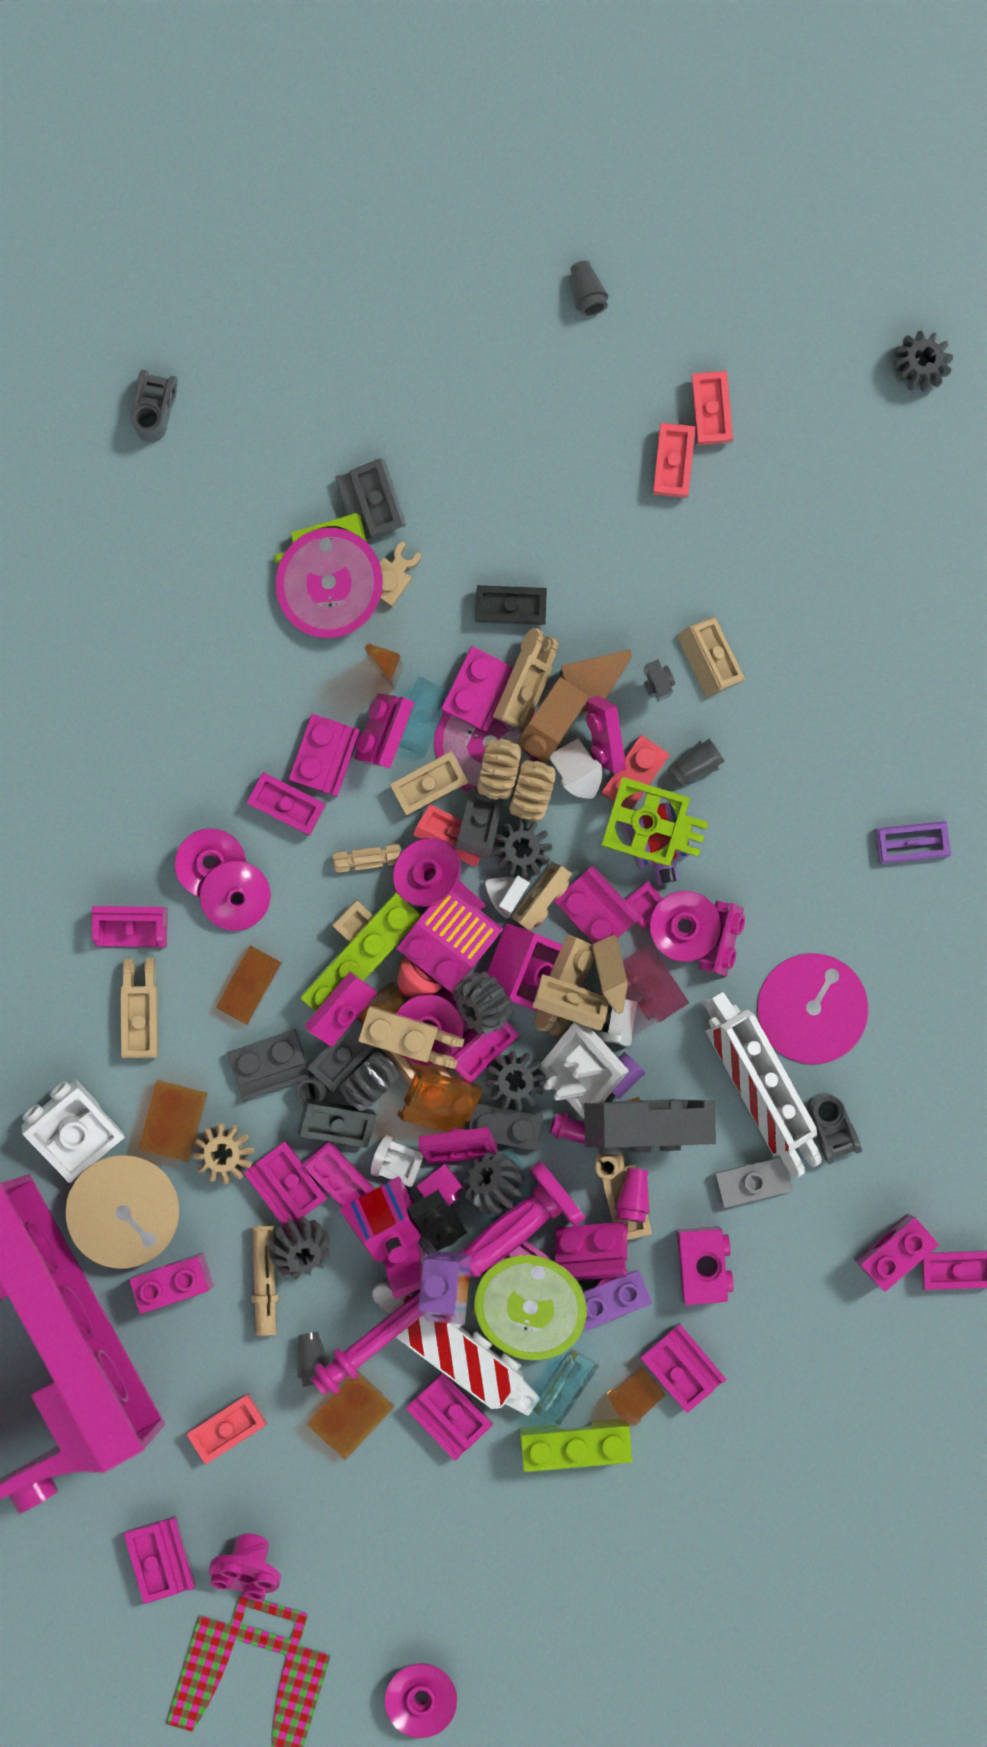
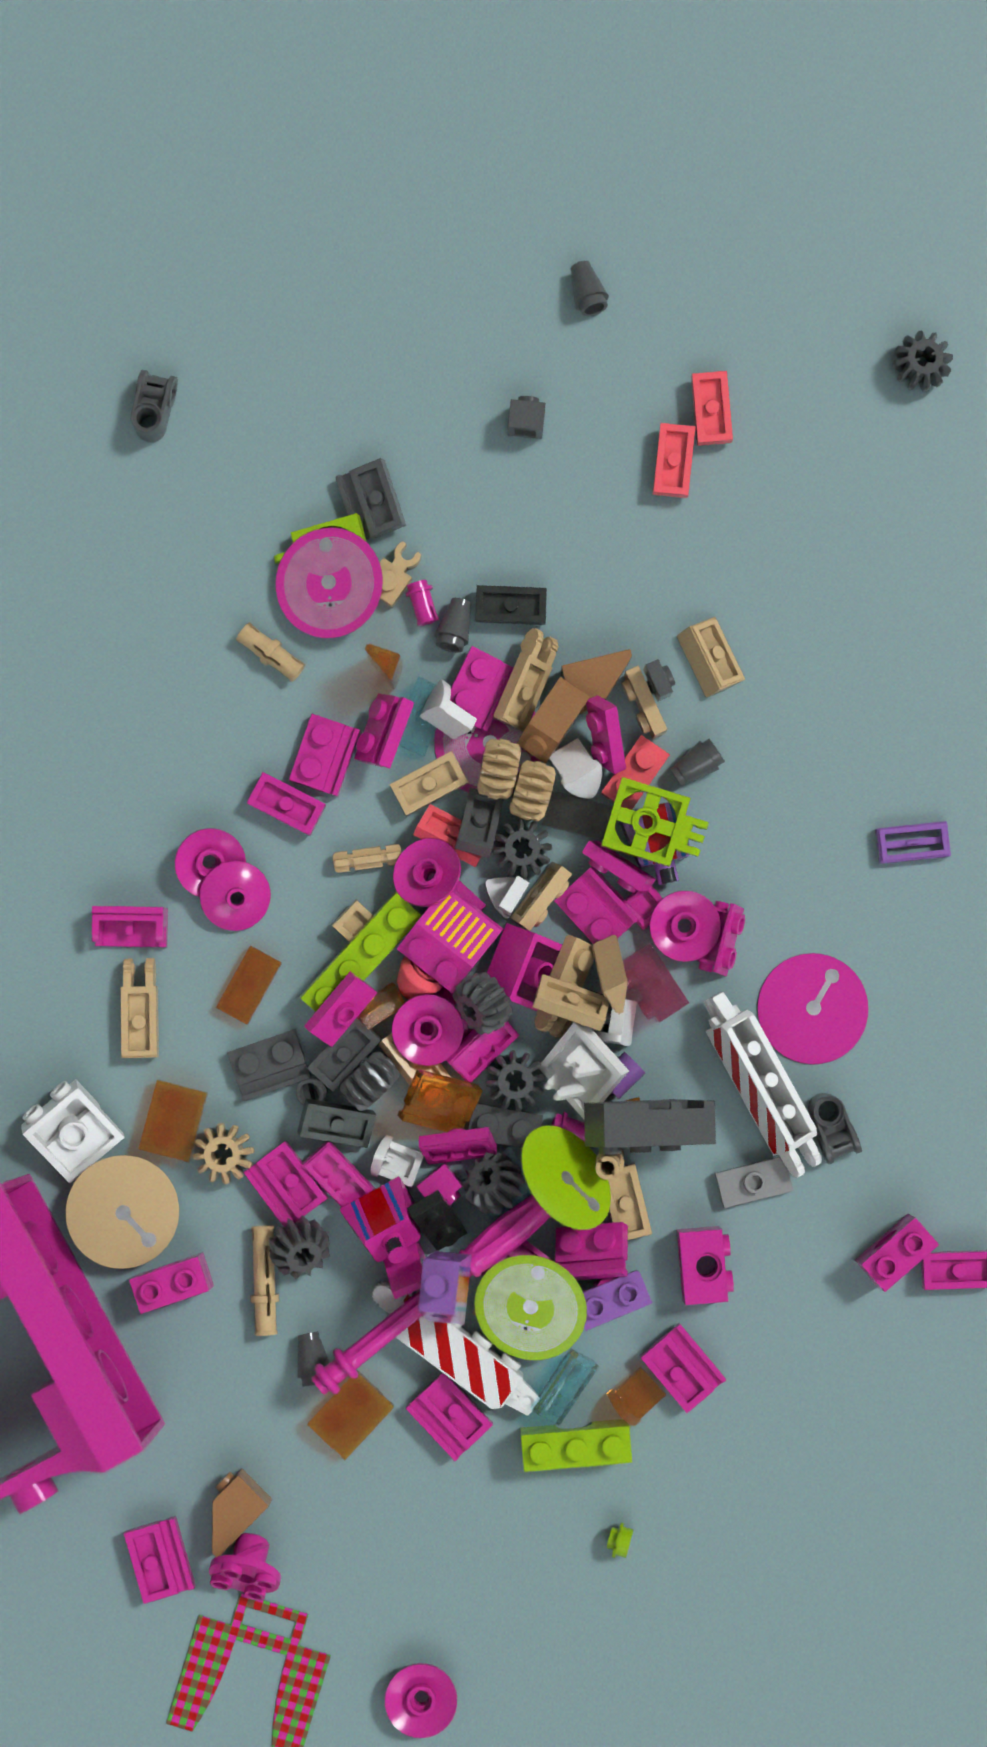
coral plate [186,1393,267,1465] -> none
tan hinge [359,1006,465,1069] -> none
dark pink cone [614,1168,650,1223] -> none
none -> medium nougat slope [212,1468,272,1557]
none -> tan pin [236,622,306,682]
none -> dark pink pin [405,579,439,627]
none -> white tile [419,679,477,739]
none -> dark grey cone [434,598,472,653]
none -> dark grey plate [508,396,546,439]
none -> lime piece [521,1126,611,1230]
none -> clear smoke plate [541,791,613,841]
none -> dark pink plate [582,841,656,893]
none -> lime plate [606,1522,634,1558]
none -> tan plate [621,665,668,740]

